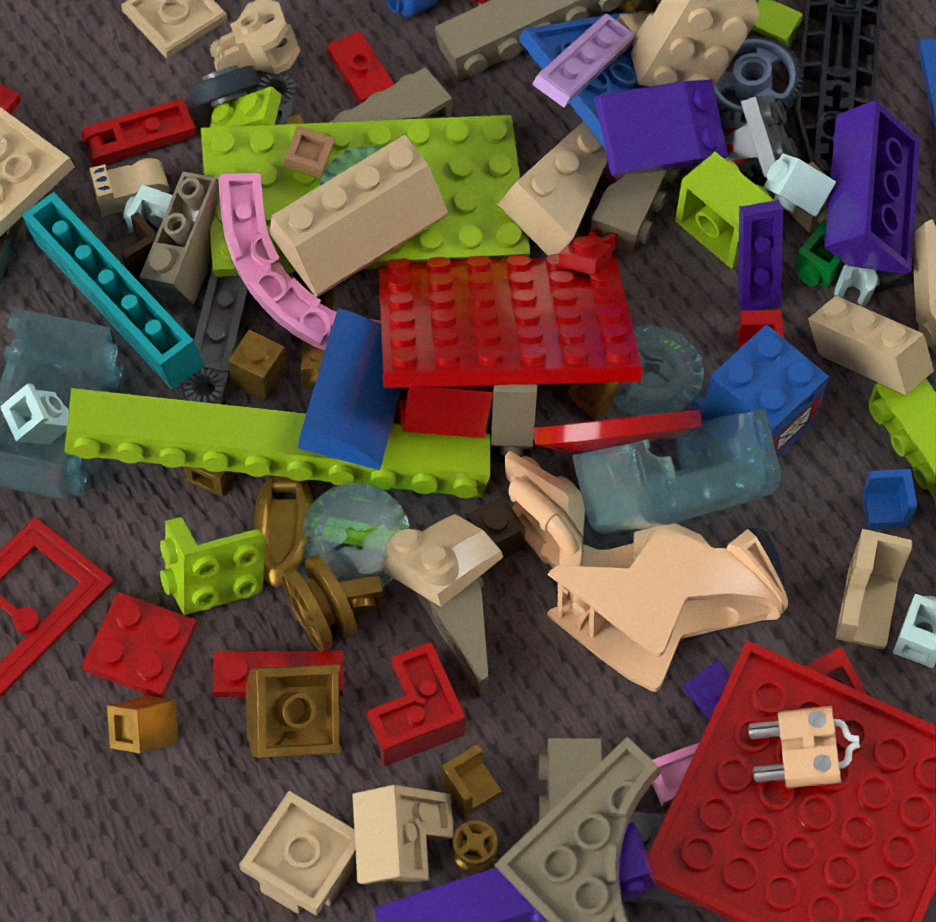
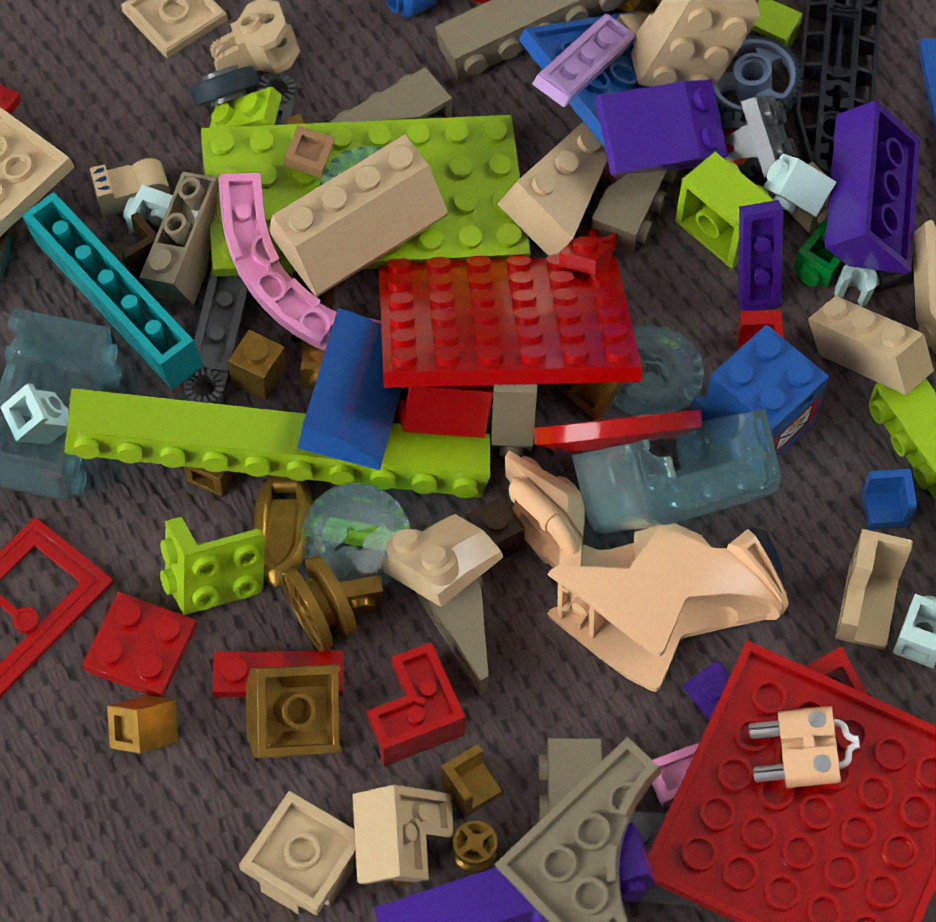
red plate [81,98,196,167] -> none
red plate [326,31,395,104] -> none

